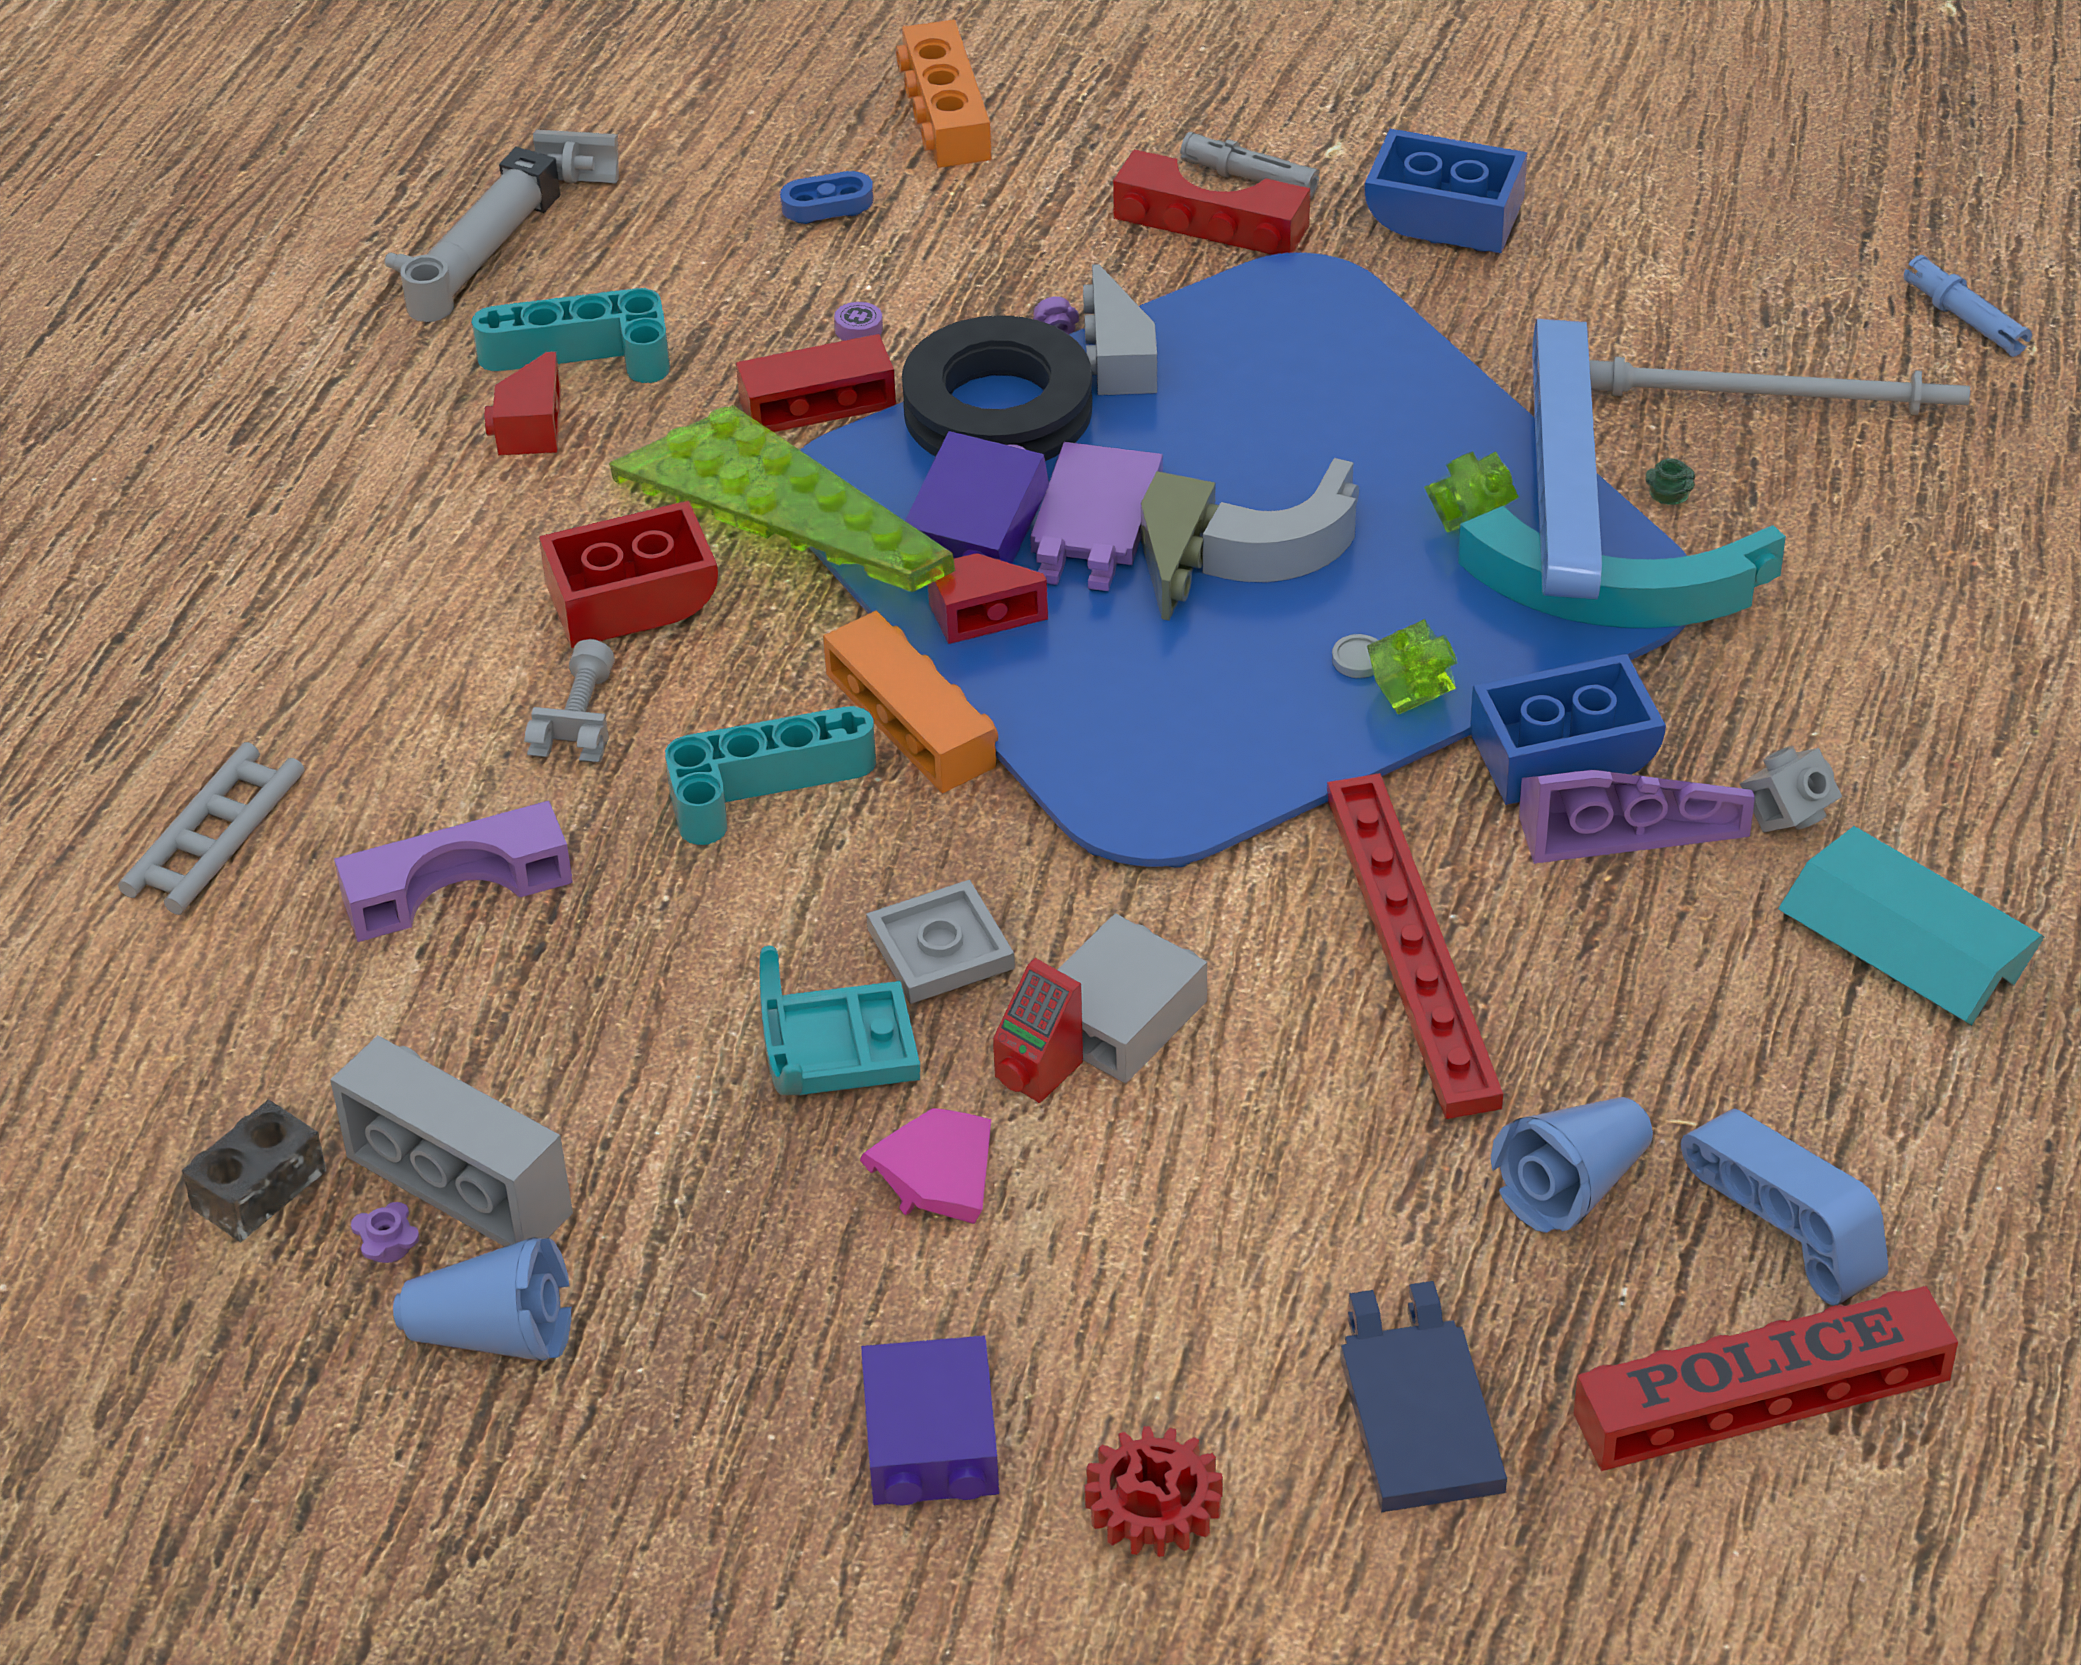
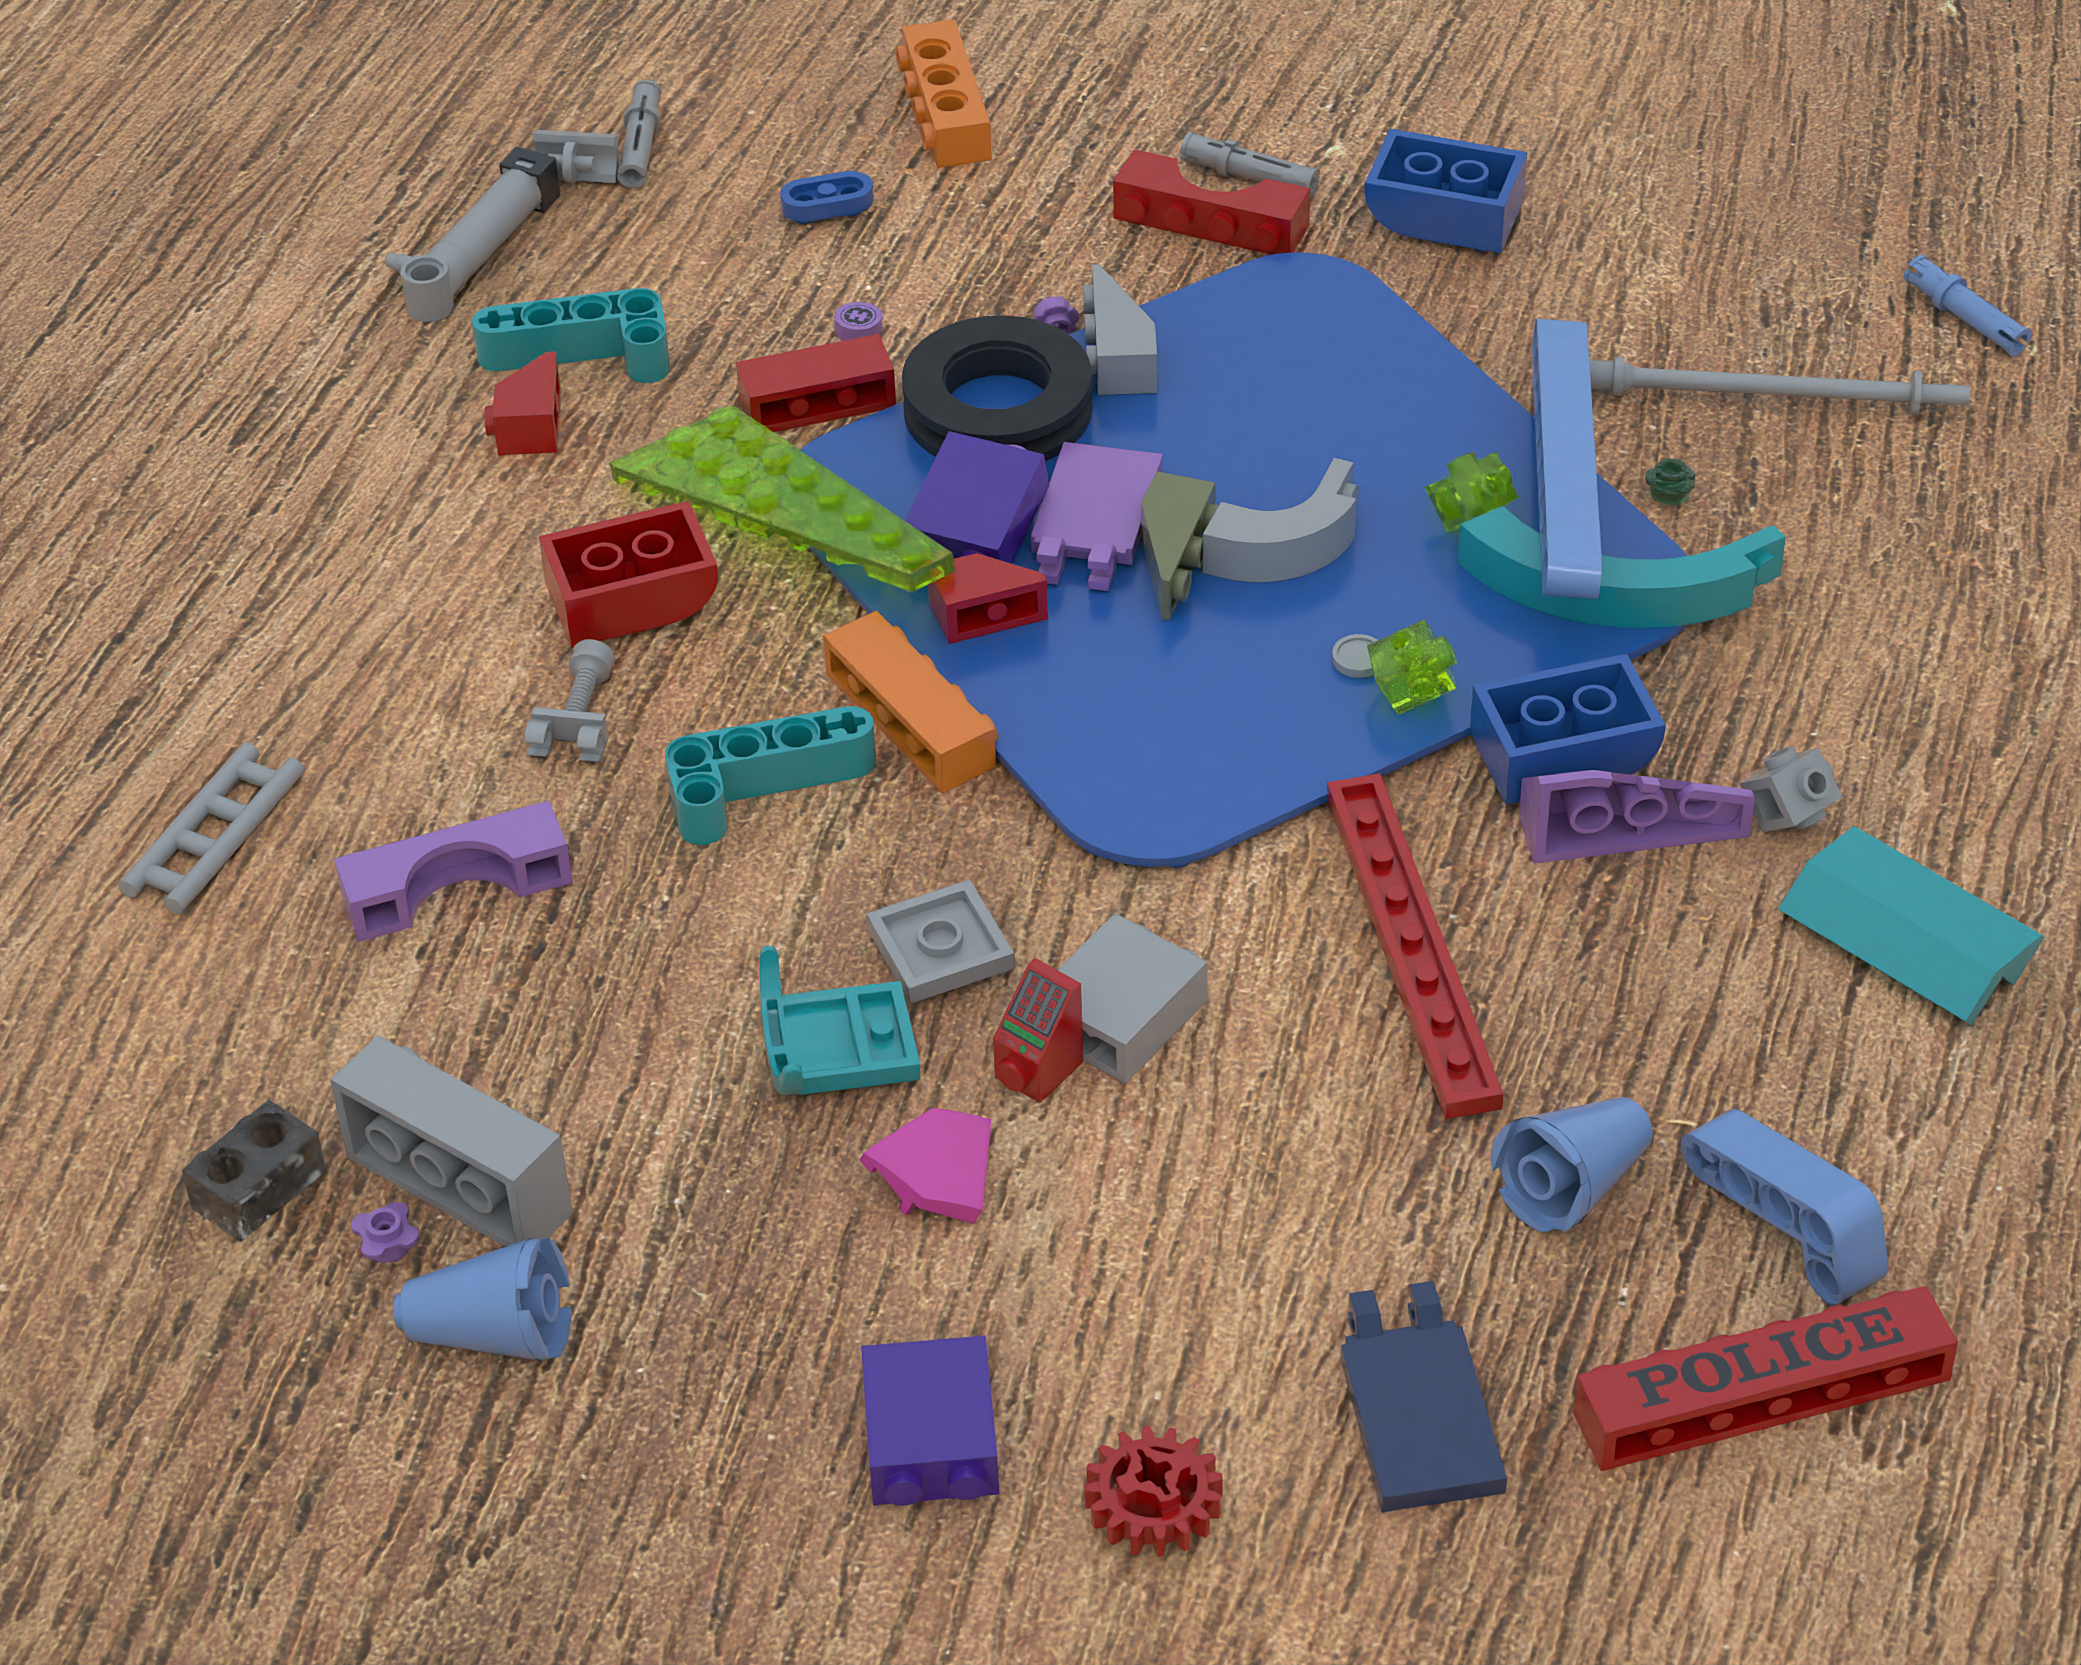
none -> light grey pin [617,79,662,188]

